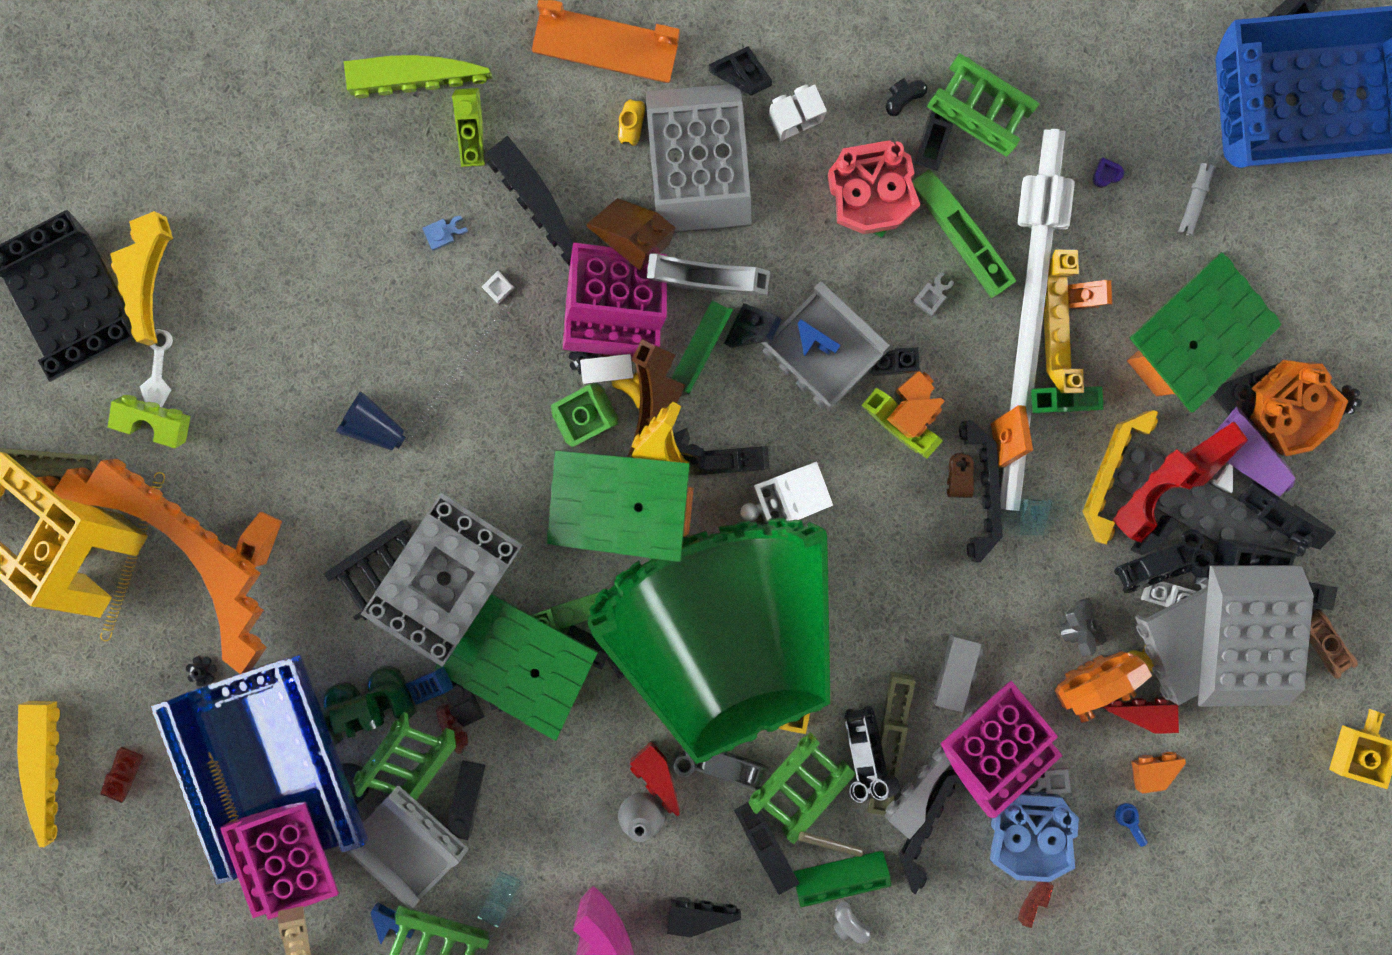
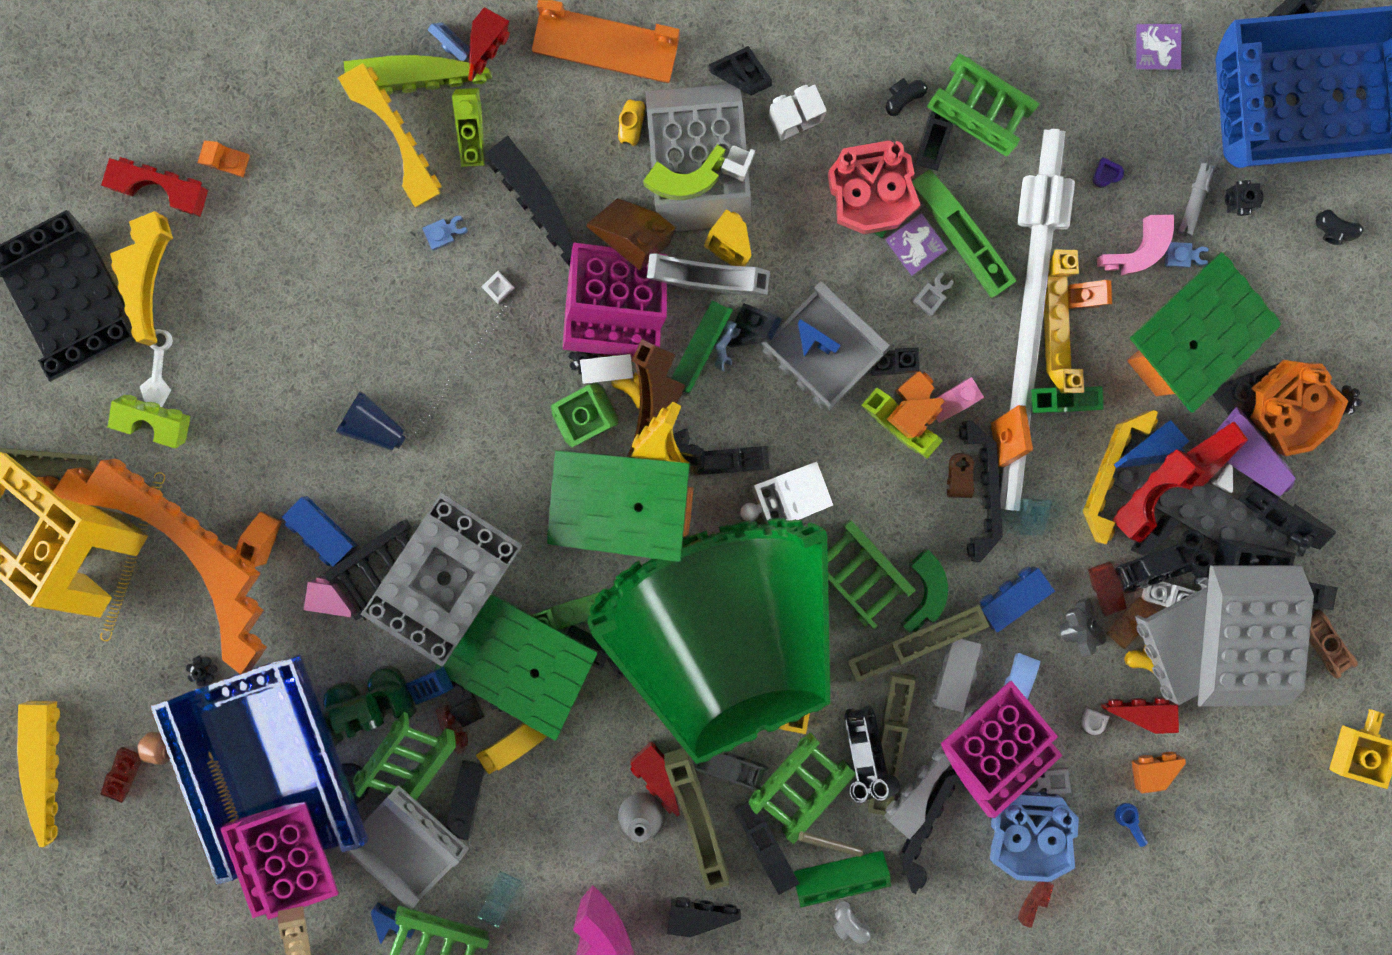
orange brick [1055,651,1152,723] -> none
none -> red arch [101,157,208,217]
none -> nougat head [138,732,176,765]
none -> orange slope [197,140,250,178]
none -> blue brick [282,496,358,567]
none -> bright pink slope [304,577,357,617]
none -> yellow arch [337,63,442,208]
none -> medium blue plate [428,23,470,62]
none -> red slope [468,7,510,81]
none -> yellow arch [476,722,548,774]
none -> lime arch [643,144,725,200]
none -> olive arch [665,748,730,891]
none -> yellow slope [704,209,752,267]
none -> sand blue arm [715,321,741,371]
none -> white panel [721,146,755,182]
none -> bright green fence [828,520,916,629]
none -> olive slope [847,605,989,683]
none -> tile [883,212,949,278]
none -> green arch [900,549,948,633]
none -> bright pink slope [936,377,984,423]
none -> blue brick [979,566,1055,633]
none -> light blue slope [1004,653,1040,699]
none -> white tile [1081,707,1110,735]
none -> clear red slope [1088,561,1127,617]
none -> bright pink arch [1097,215,1174,276]
none -> clear orange slope [1106,597,1157,649]
none -> blue slope [1114,420,1190,468]
none -> tile [1133,23,1182,73]
none -> medium blue plate [1165,242,1209,268]
none -> black brick [1225,180,1264,216]
none -> black piece [1315,209,1364,245]

